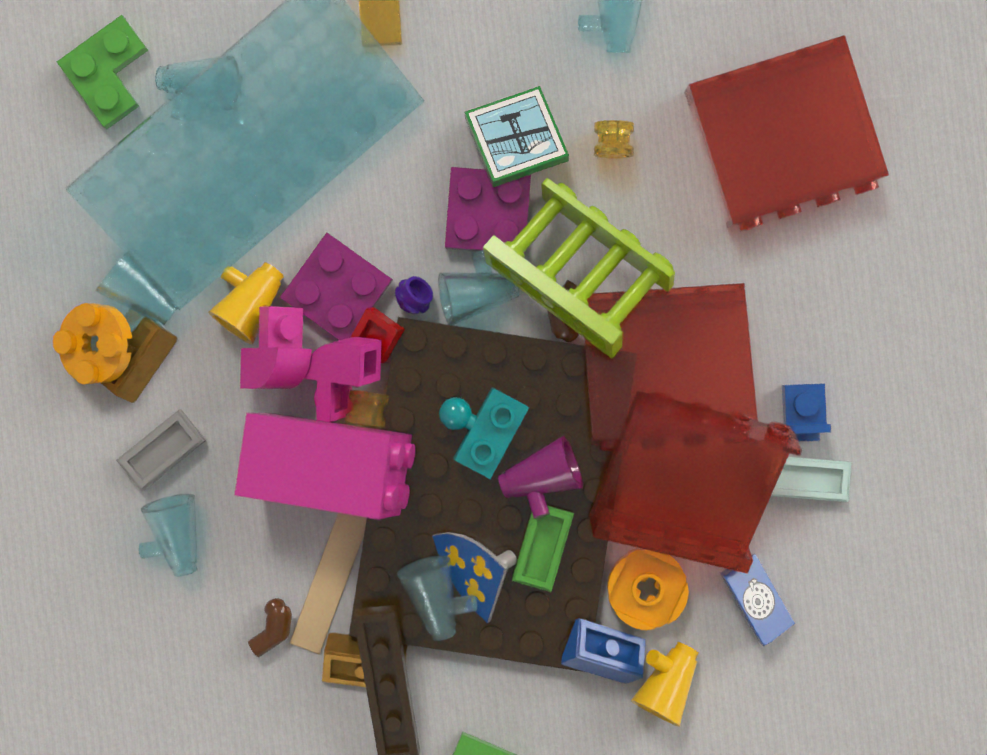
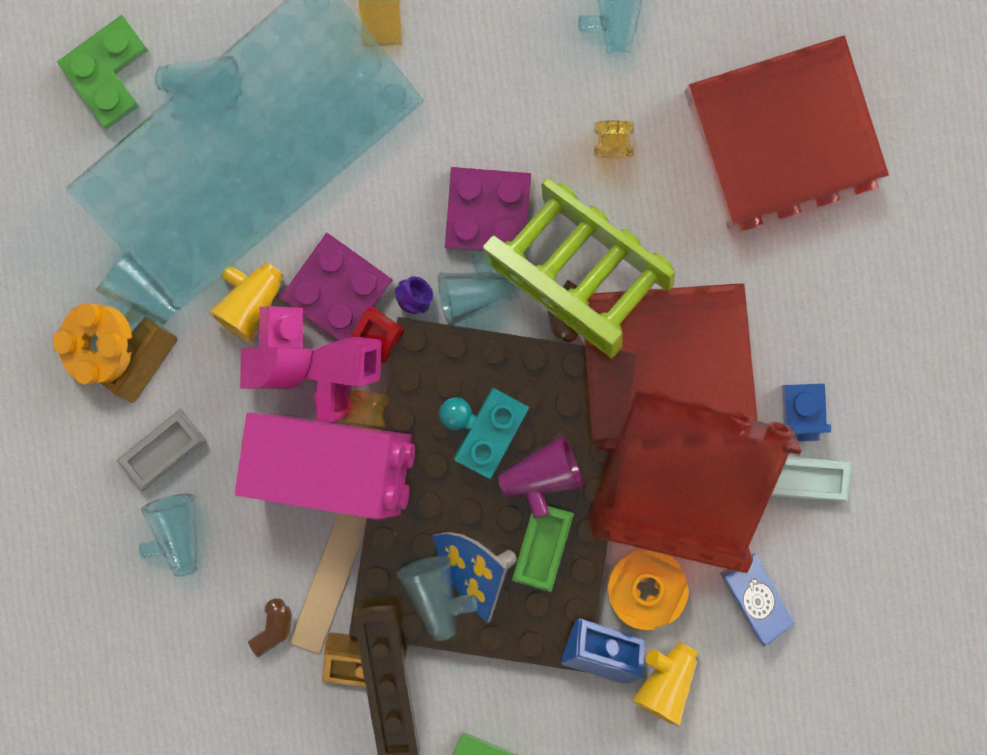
tile [465,86,569,187] -> none

